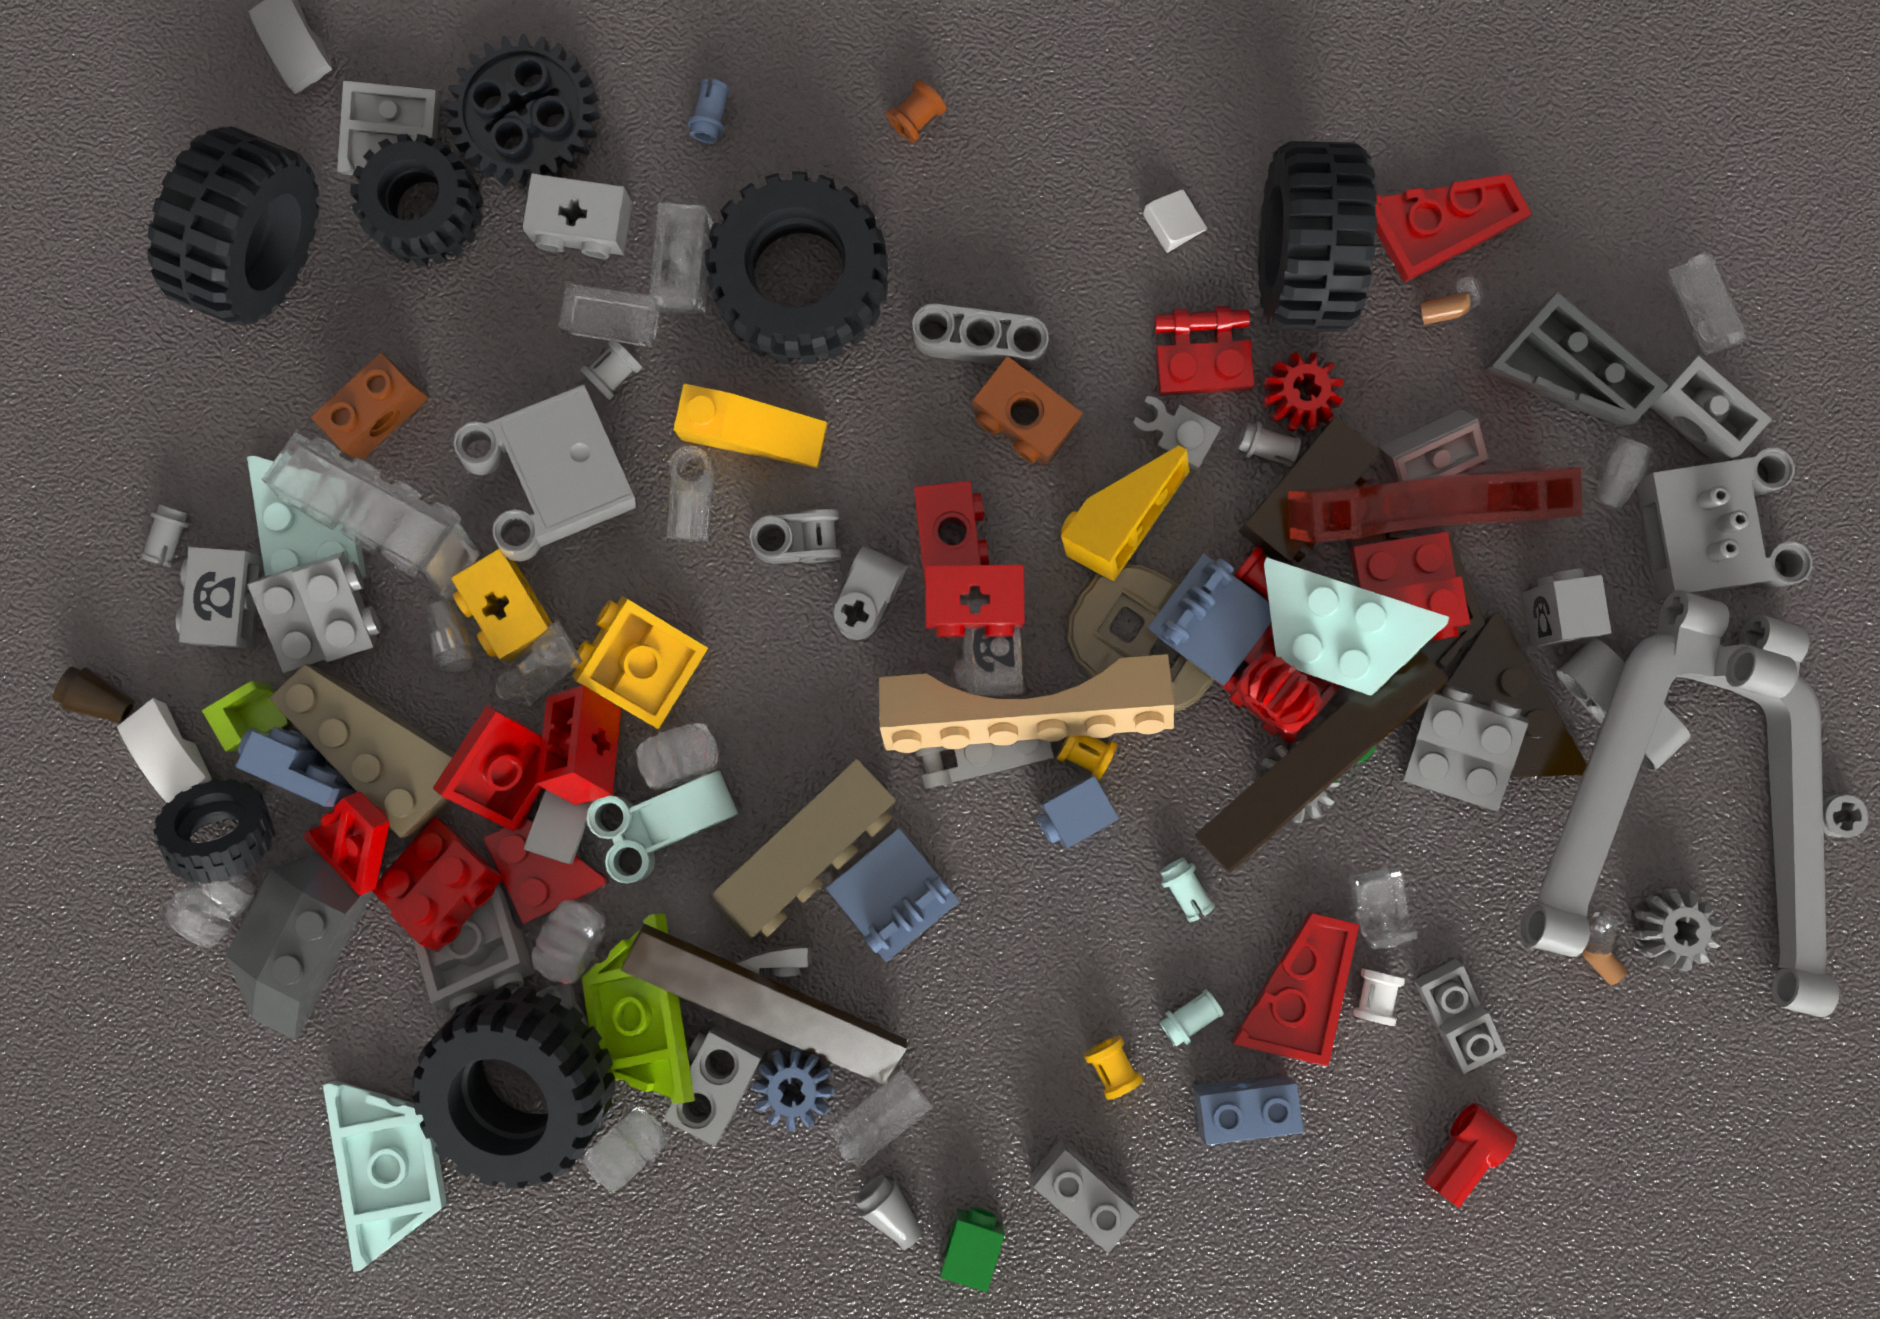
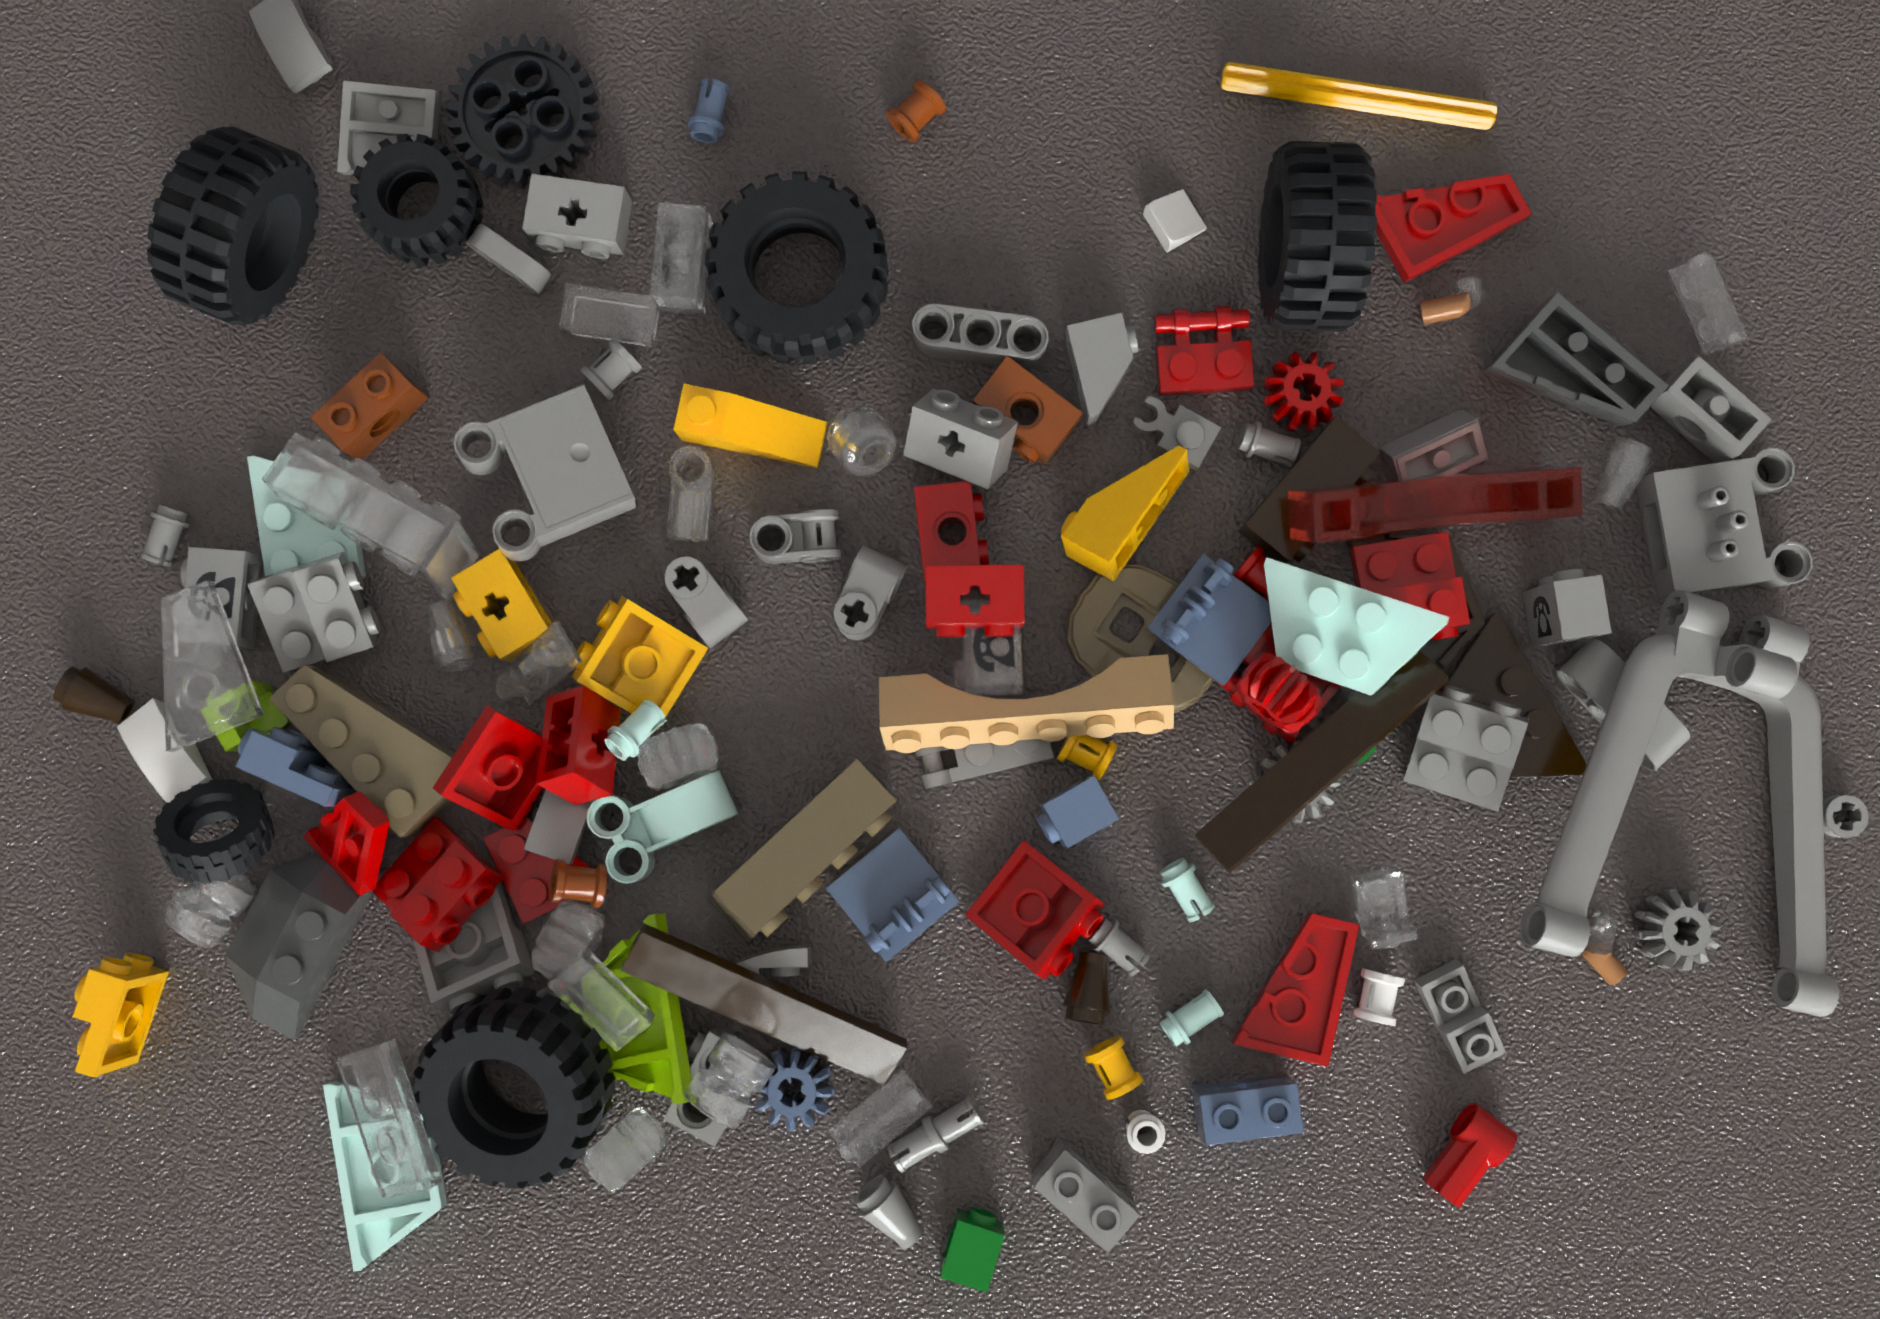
none -> yellow plate [73,952,169,1078]
none -> clear wing [161,580,264,752]
none -> clear tile [336,1039,443,1198]
none -> light grey beam [466,223,552,295]
none -> clear tile [547,948,655,1052]
none -> dark orange bush [549,859,607,908]
none -> light aqua pin [604,699,667,761]
none -> light grey piece [664,556,748,649]
none -> clear wheel [684,1033,776,1129]
none -> clear head [827,406,897,476]
none -> light grey pin [887,1096,985,1173]
none -> light grey brick [903,389,1018,489]
none -> red plate [965,840,1105,980]
none -> dark brown cone [1062,952,1110,1025]
none -> light grey slope [1064,313,1138,426]
none -> light grey pin [1087,917,1151,977]
none -> white pin [1126,1109,1166,1154]
none -> yellow axle [1221,62,1497,130]

